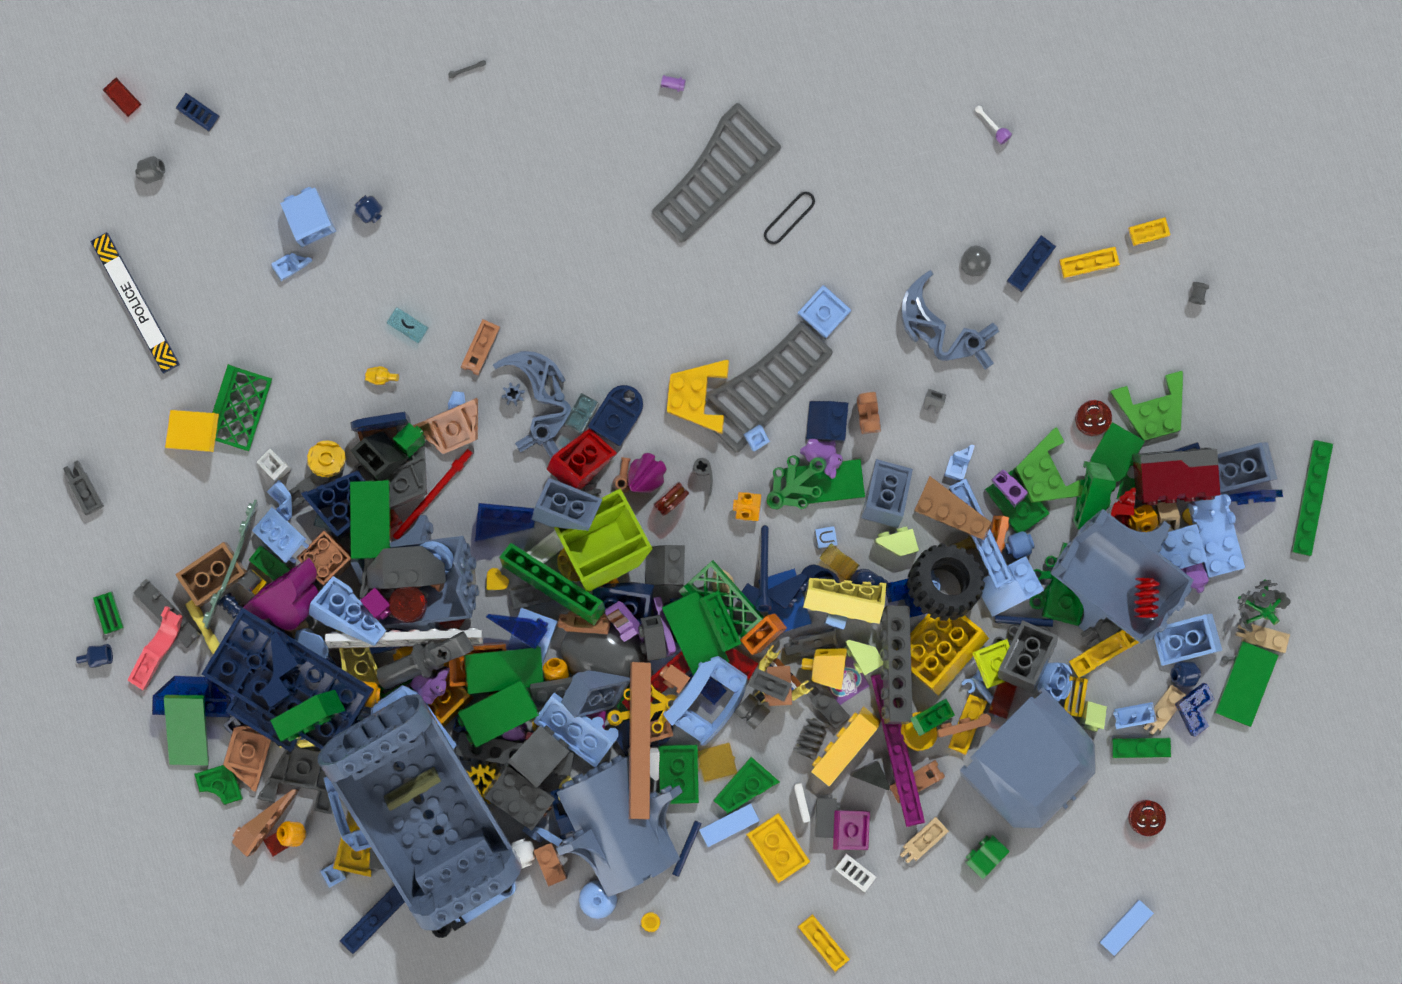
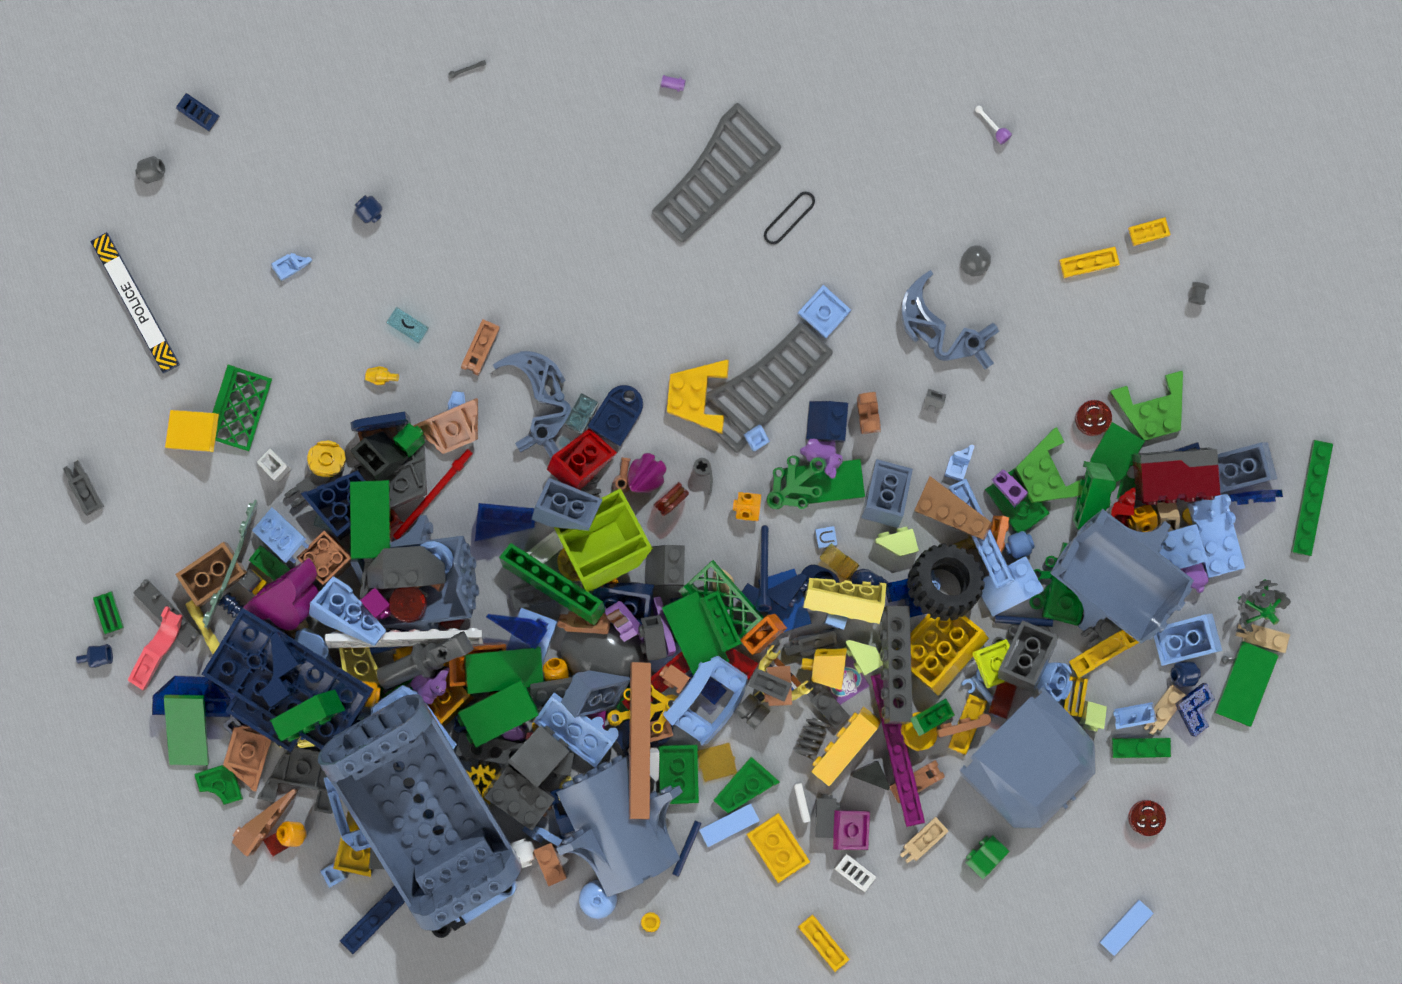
clear red tile [102,77,142,117] -> none
light blue slope [267,480,292,521] -> none
light blue slope [280,187,336,247] -> none
olive plate [383,767,441,811] -> none
yellow tile [487,568,509,590] -> none
sand blue gear [502,382,525,406] -> none
dark blue plate [1006,235,1056,293] -> none
red piece [1134,578,1160,618] -> none

